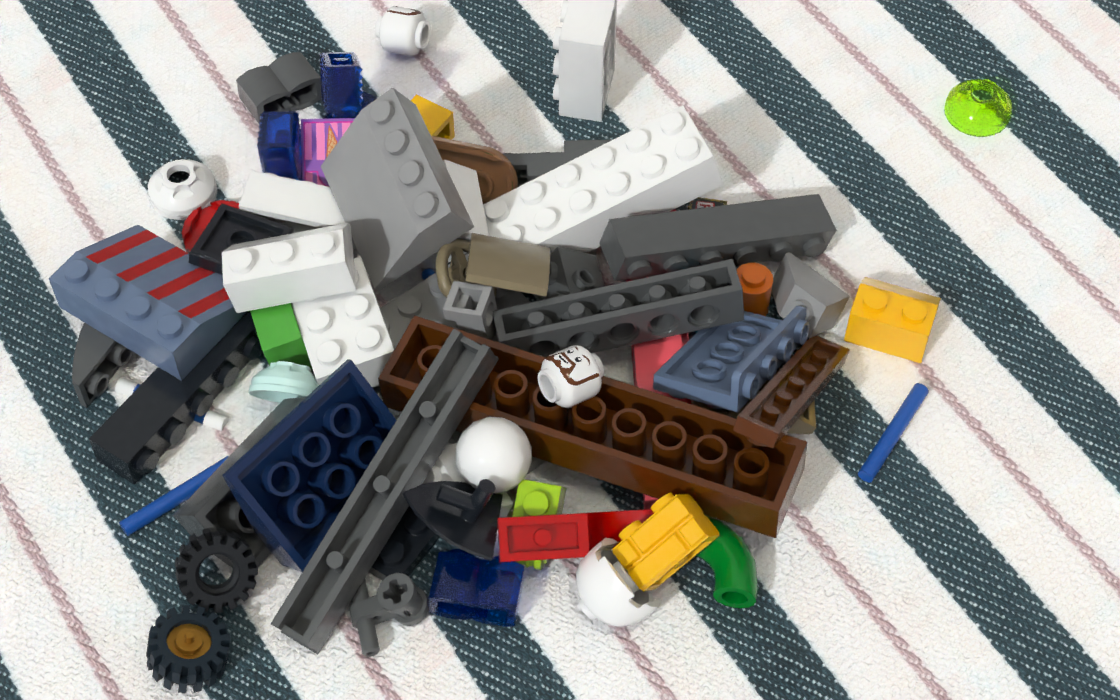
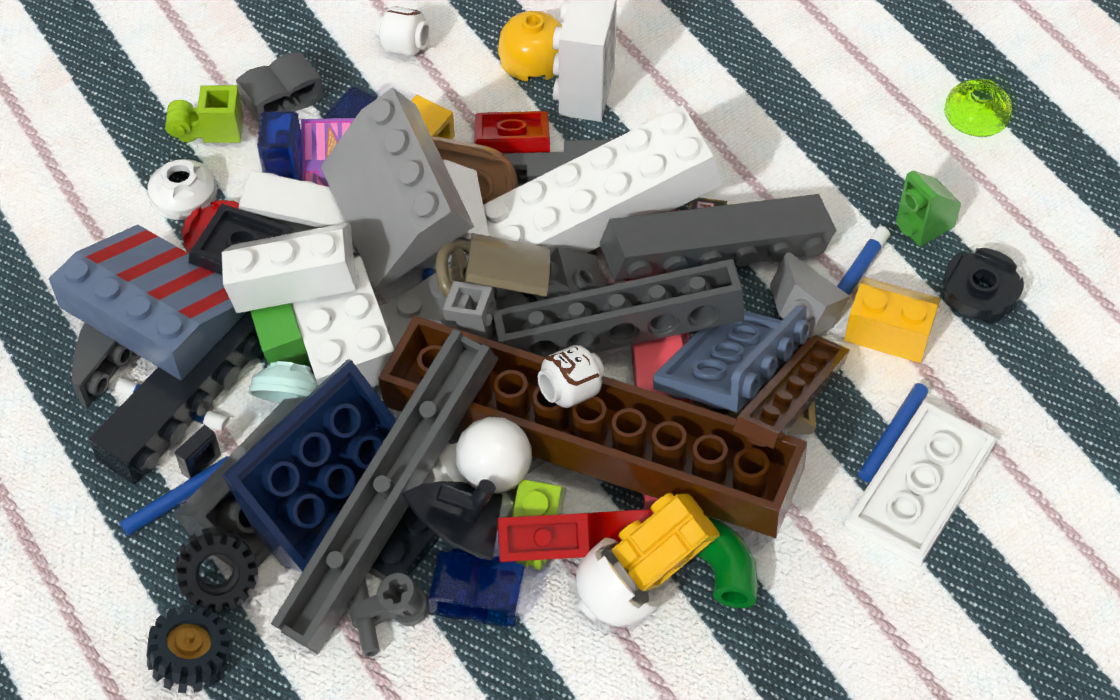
clear blue brick [320,52,364,118] -> none
orange brick [736,263,773,316] -> none
none -> lime brick [165,85,244,143]
none -> black tile [175,424,221,479]
none -> red tile [474,111,550,153]
none -> yellow cylinder [498,10,562,81]
none -> blue bar [837,226,890,295]
none -> white tile [845,400,998,568]
none -> bright green slope [896,170,961,247]
none -> black plate [942,248,1024,324]

